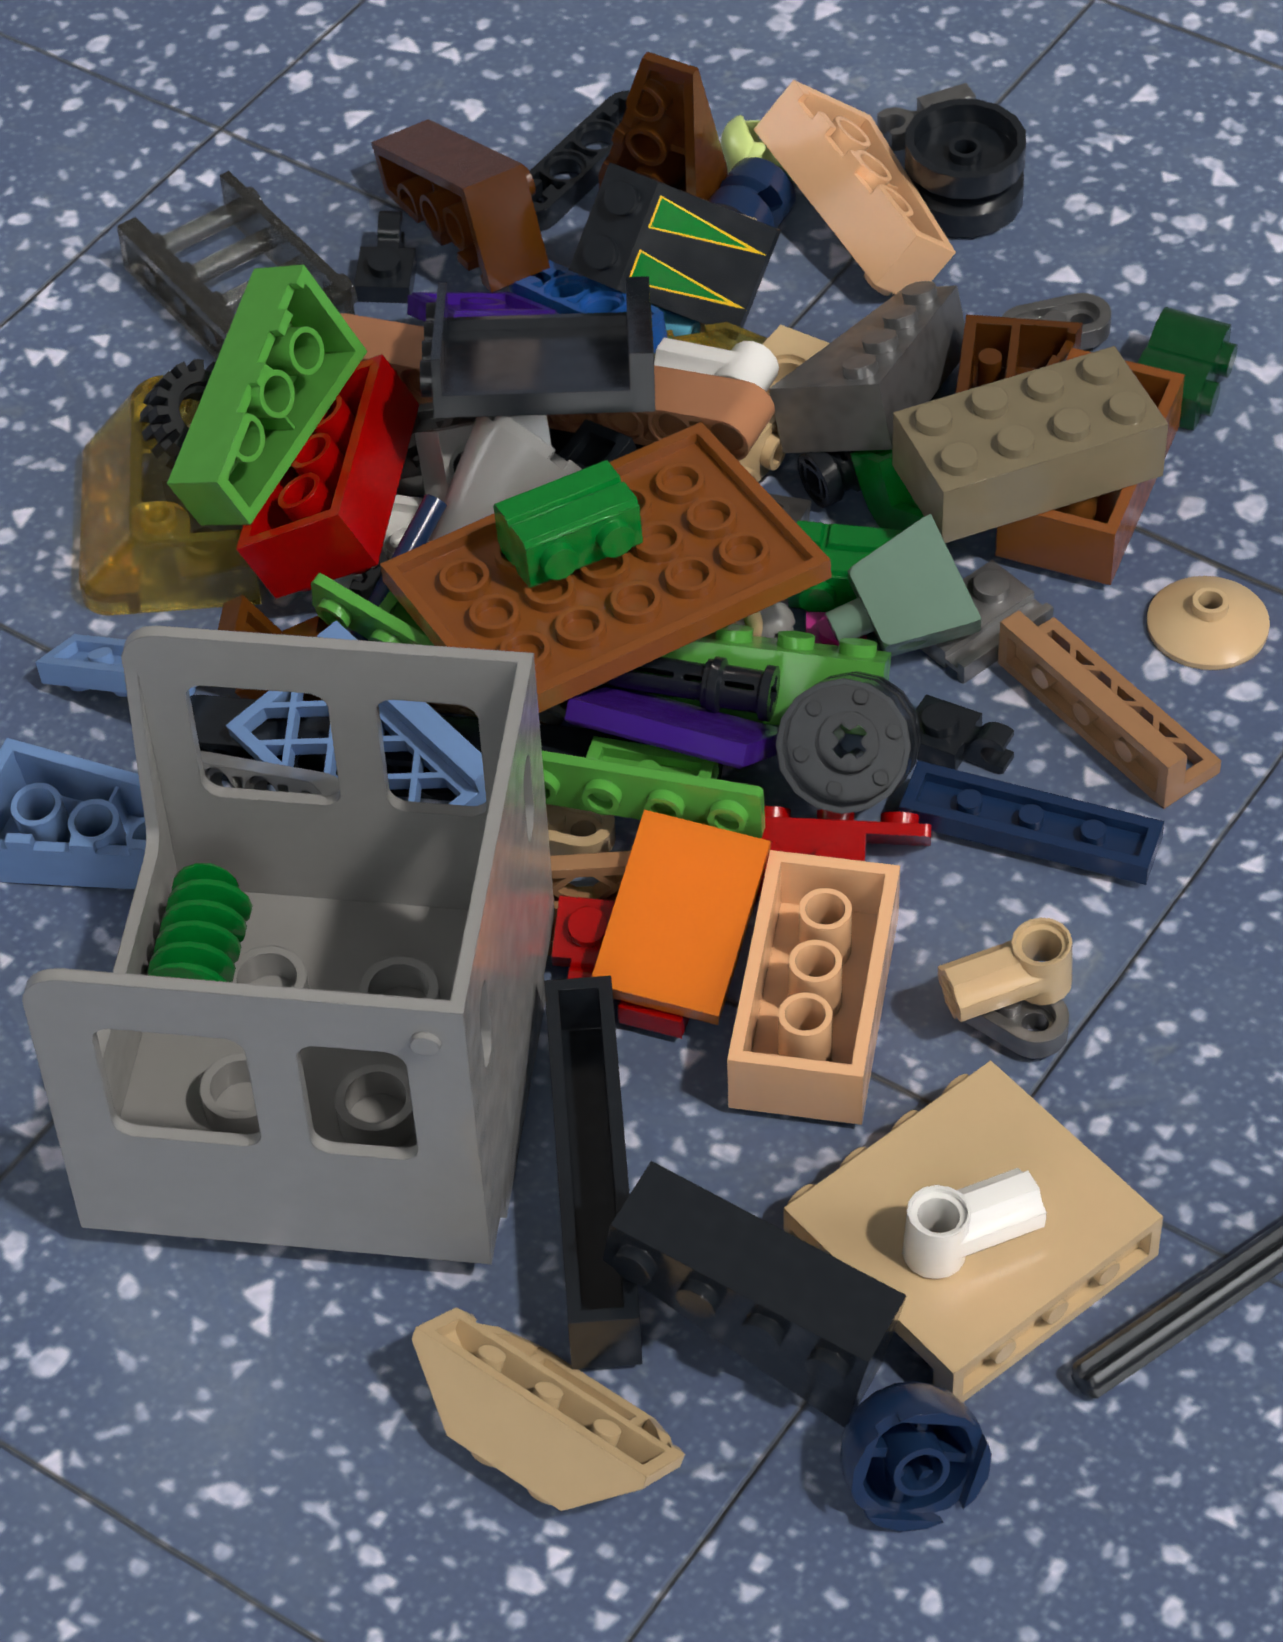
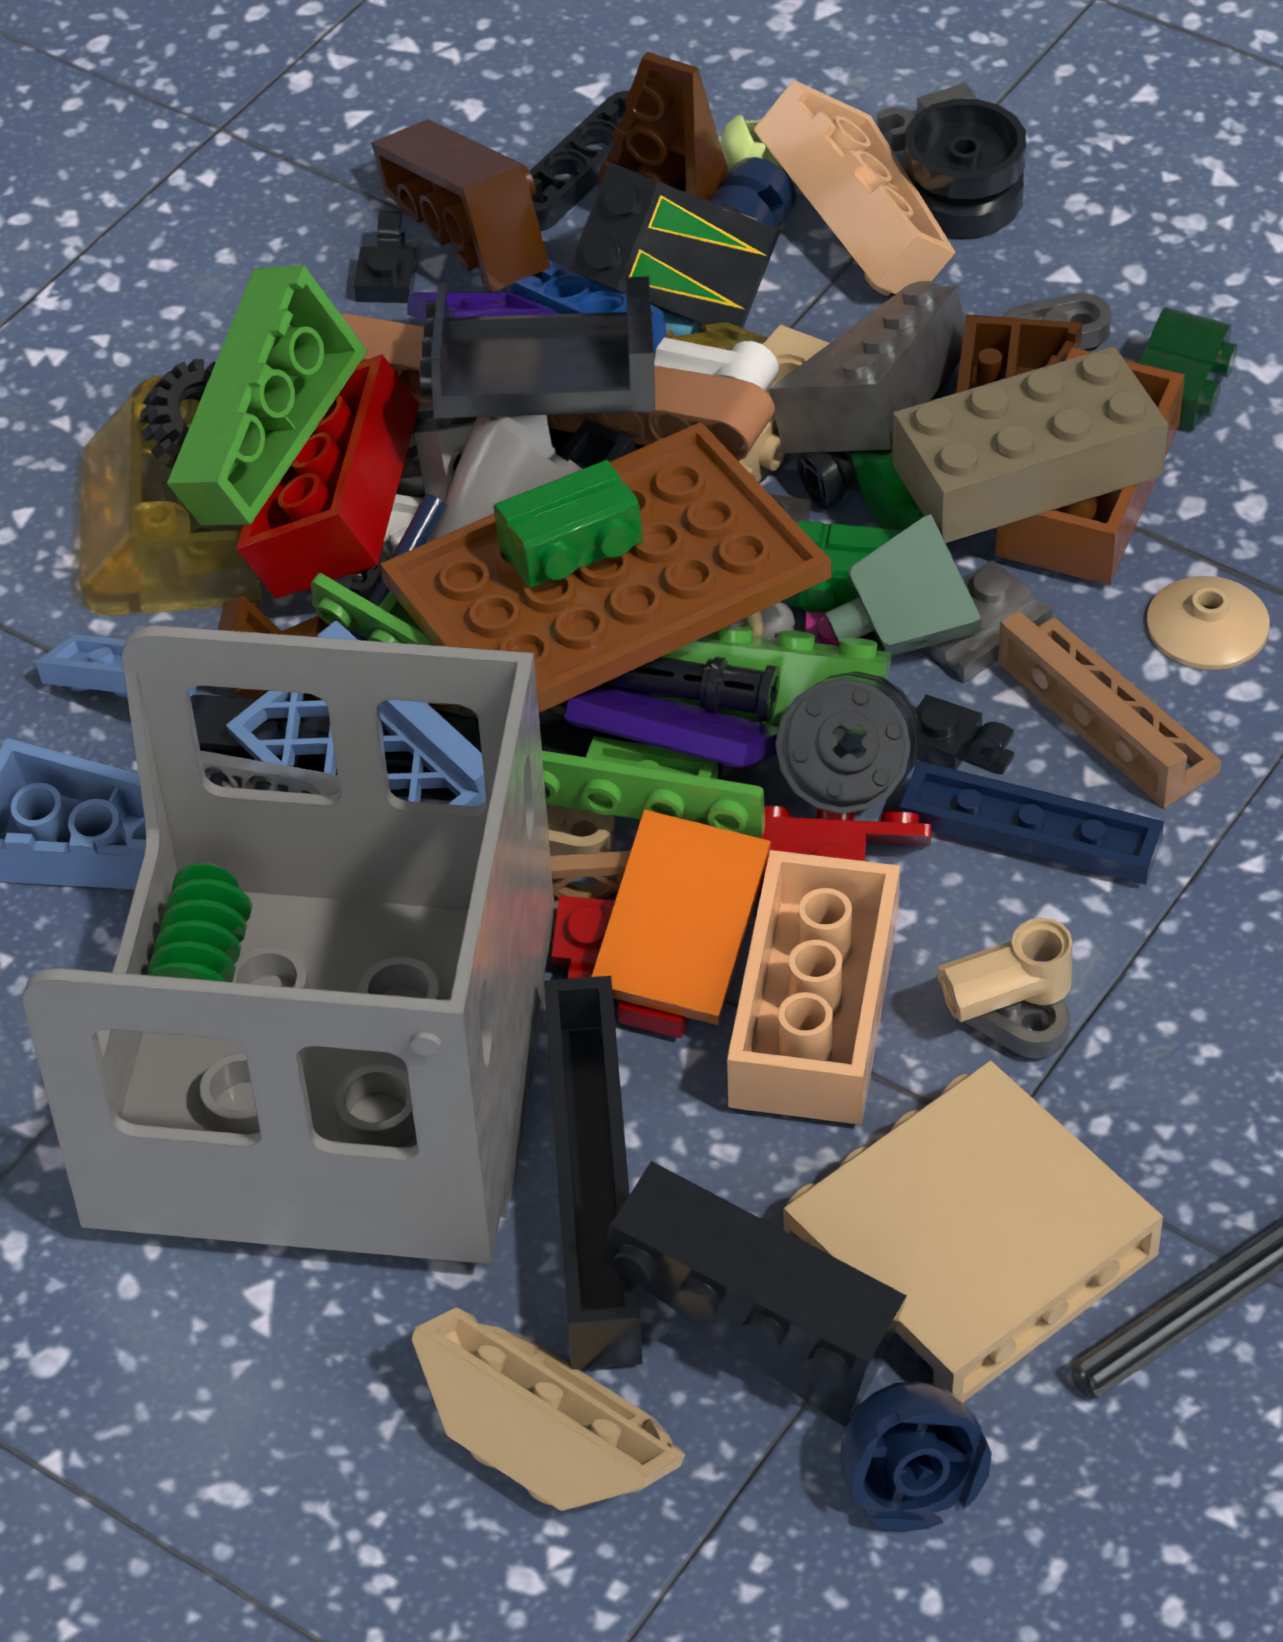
clear smoke fence [117,171,357,360] -> none
white piece [902,1168,1047,1279] -> none

